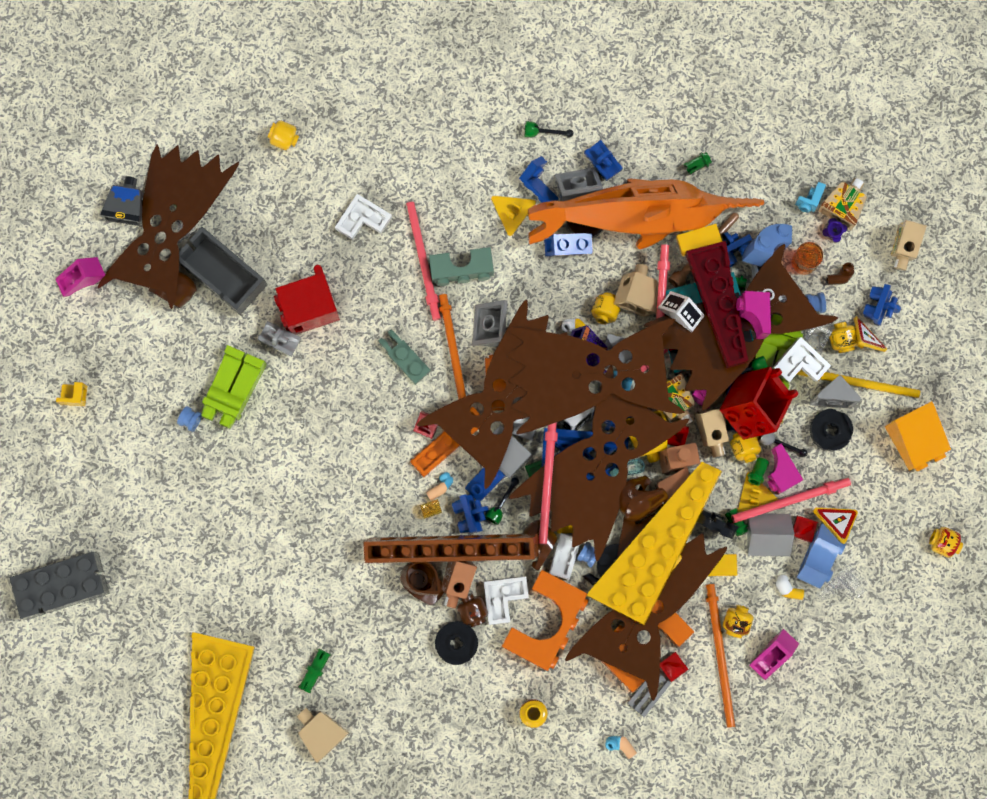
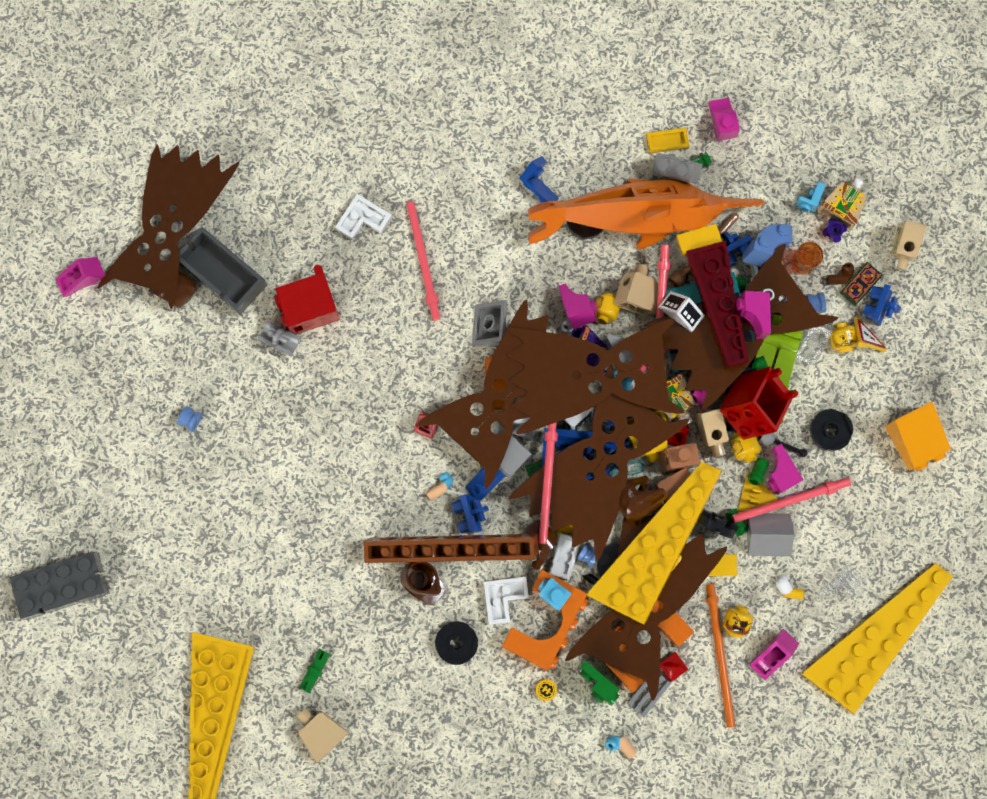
yellow panel [56,382,88,406] -> none
dark grey torso [100,176,144,227] -> none
lime hips [201,345,267,429] -> none
yellow head [267,120,299,150] -> none
sand green hinge [378,329,431,385] -> none
orange tile [410,406,483,477] -> none
clear yellow hinge [420,499,442,519] -> none
sand green arch [429,247,494,286] -> none
orange bar [439,294,466,400] -> none
nougat torso [441,561,477,608] -> none
reddish brown head [457,593,488,627] -> none
hinge [485,477,519,525] -> none
yellow piece [491,196,536,236] -> none
yellow head [519,699,548,728] -> none
hinge [524,121,574,138] -> none
bracket [544,233,593,257] -> none
light grey slope [555,167,603,201] -> none
blue hips [584,140,623,181] -> none
white plate [772,337,831,383] -> none
red tile [793,515,818,543] -> none
yellow bar [796,369,921,398] -> none
medium blue brick [797,523,846,589] -> none
light grey slope [810,375,861,408] -> none
piece [813,507,858,544] -> none
yellow head [929,526,963,558] -> none
none -> yellow tile [536,679,557,701]
none -> medium azure bracket [538,577,572,611]
none -> dark pink arch [558,283,598,329]
none -> green plate [578,661,620,706]
none -> yellow tile [646,128,690,154]
none -> light grey brick [652,153,702,184]
none -> dark pink arch [708,98,740,141]
none -> yellow wing [801,563,953,714]
none -> tile [840,262,883,306]

